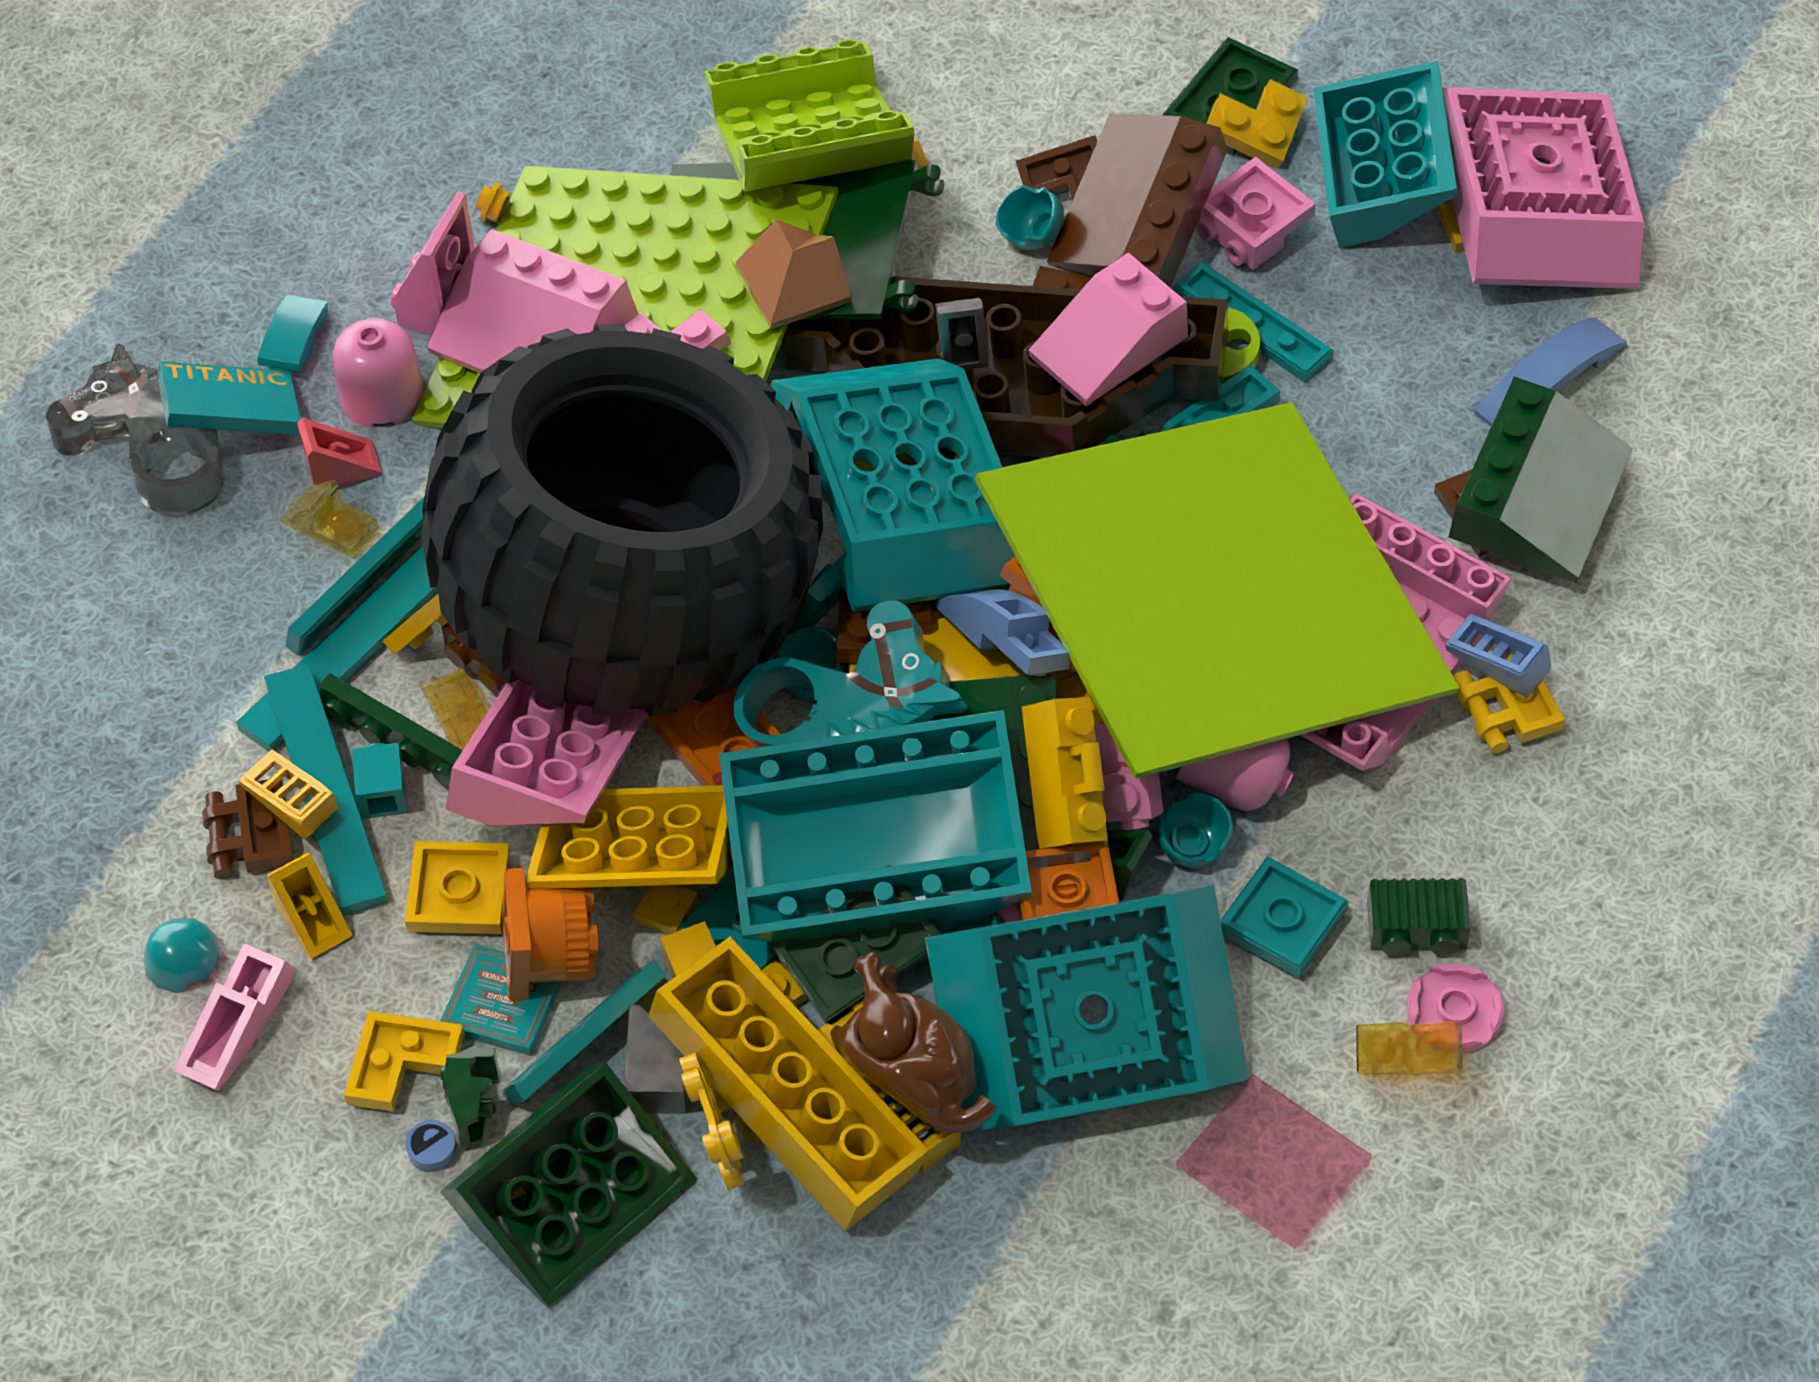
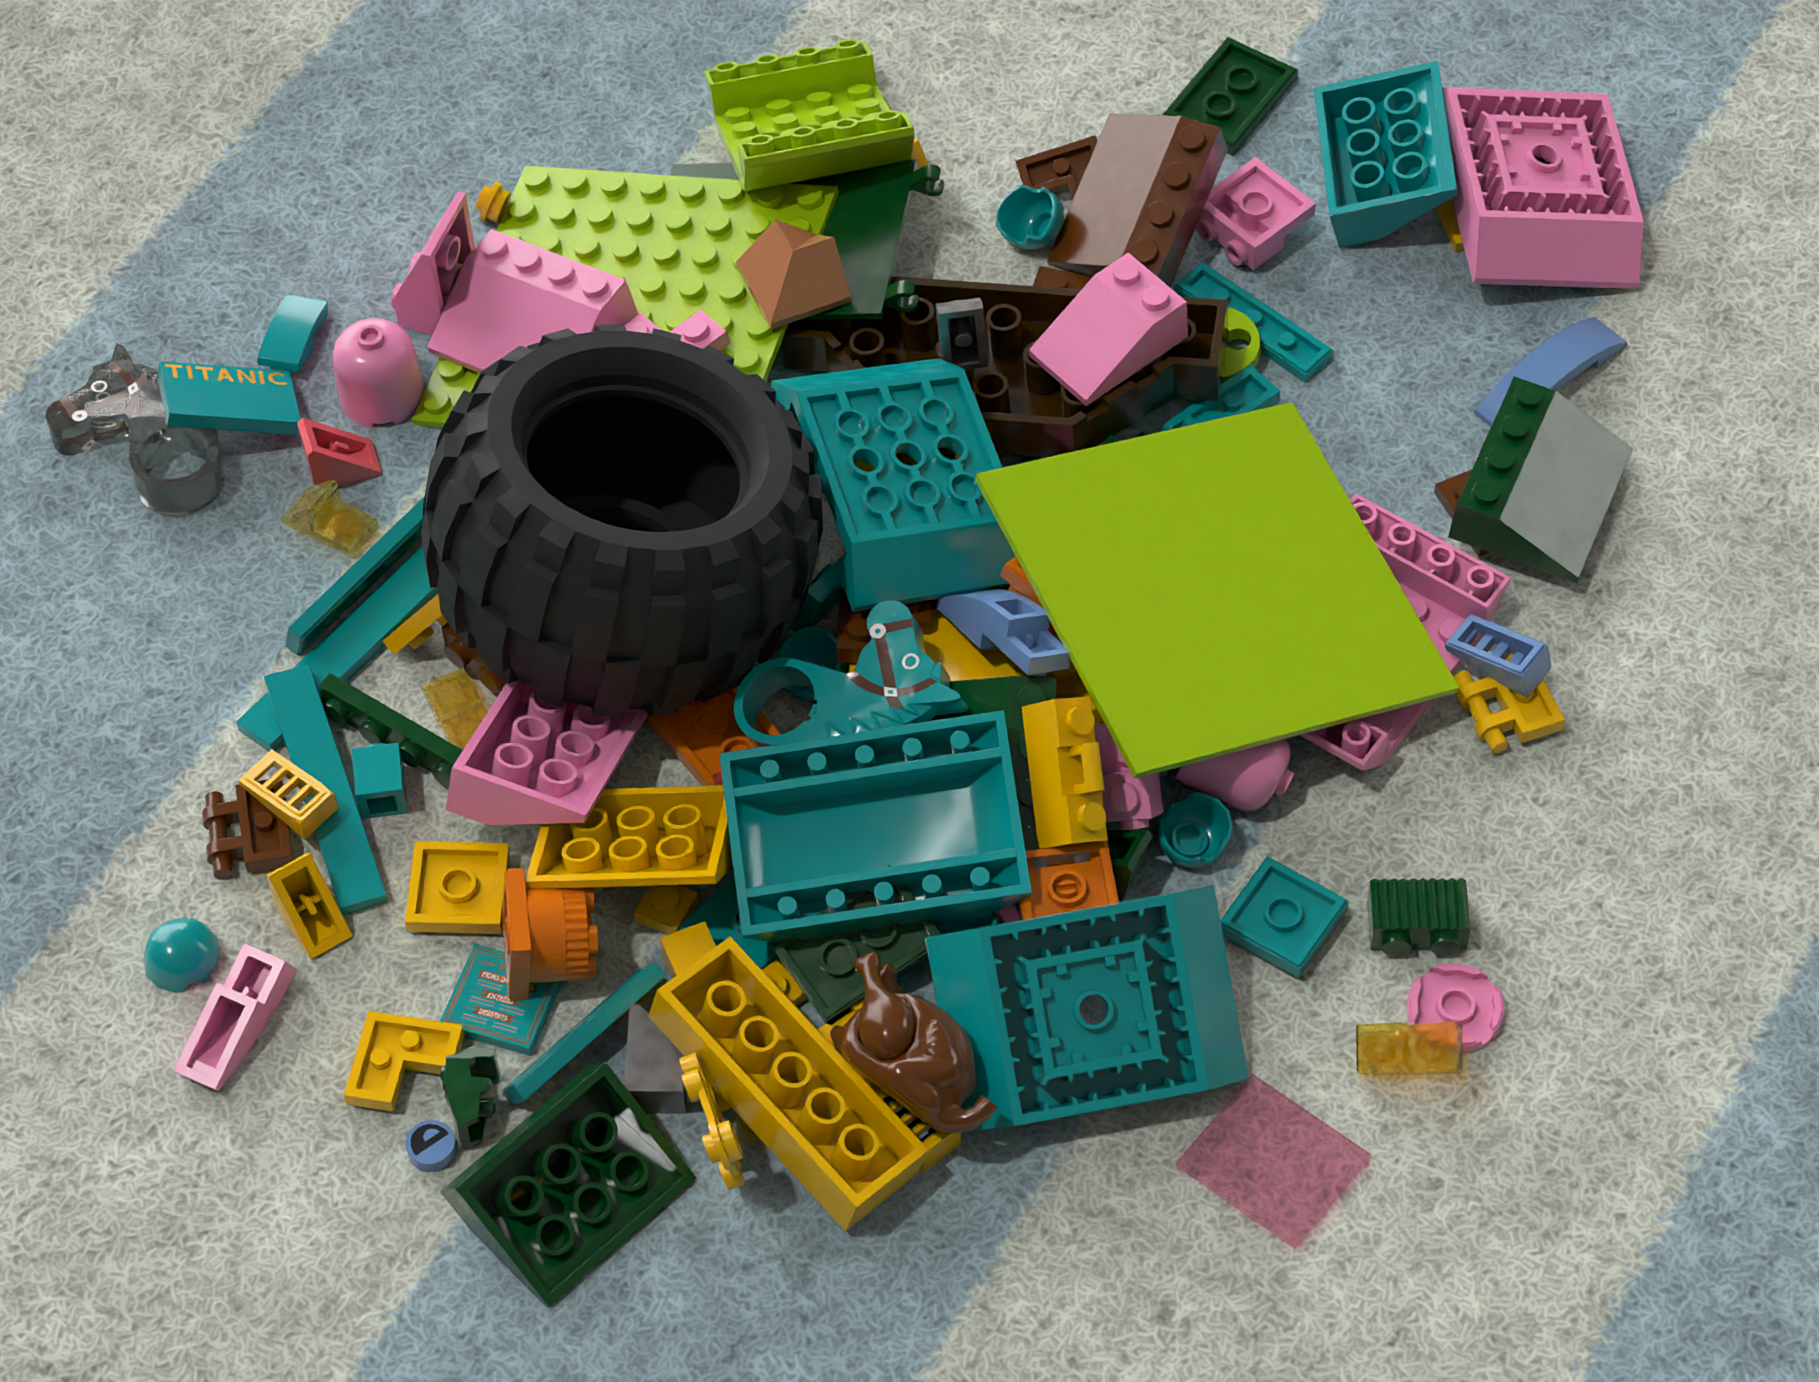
yellow plate [1207,79,1308,168] -> none

